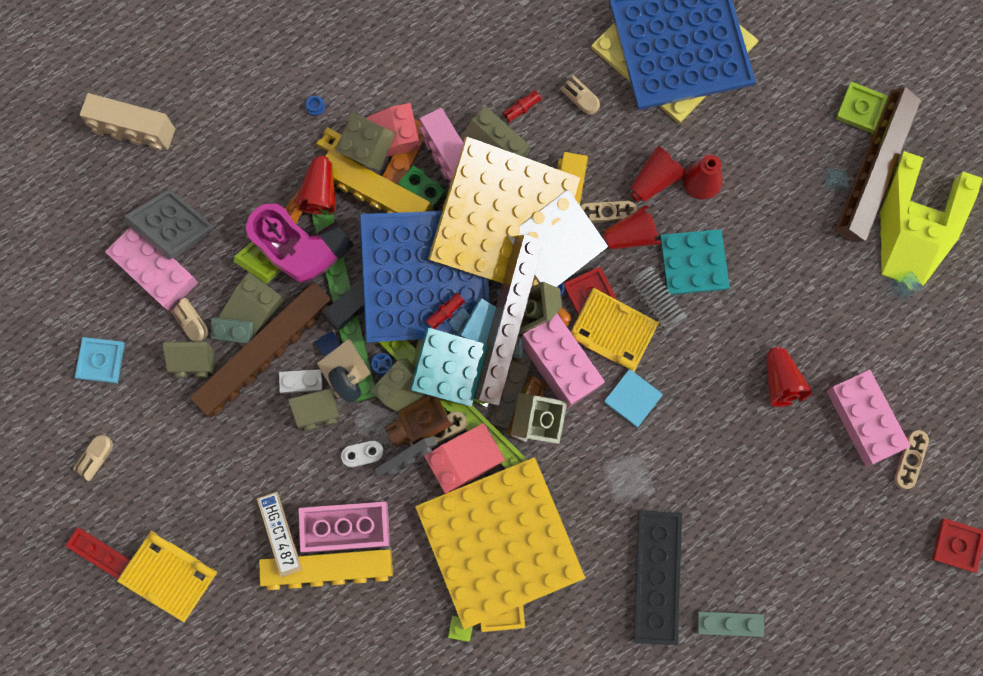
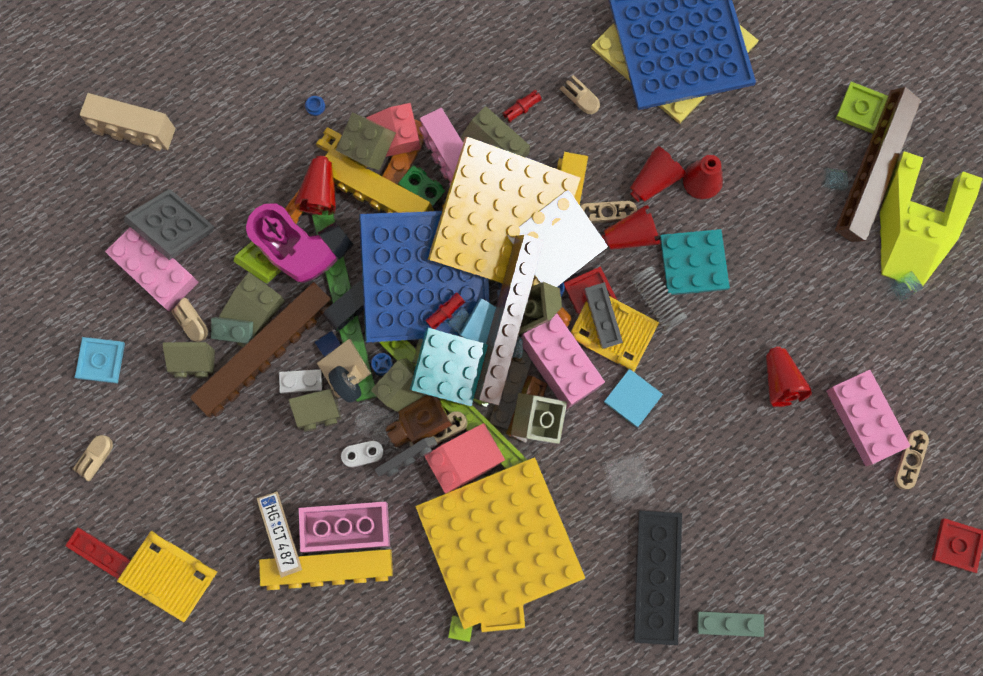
none -> dark grey plate [584,282,623,349]

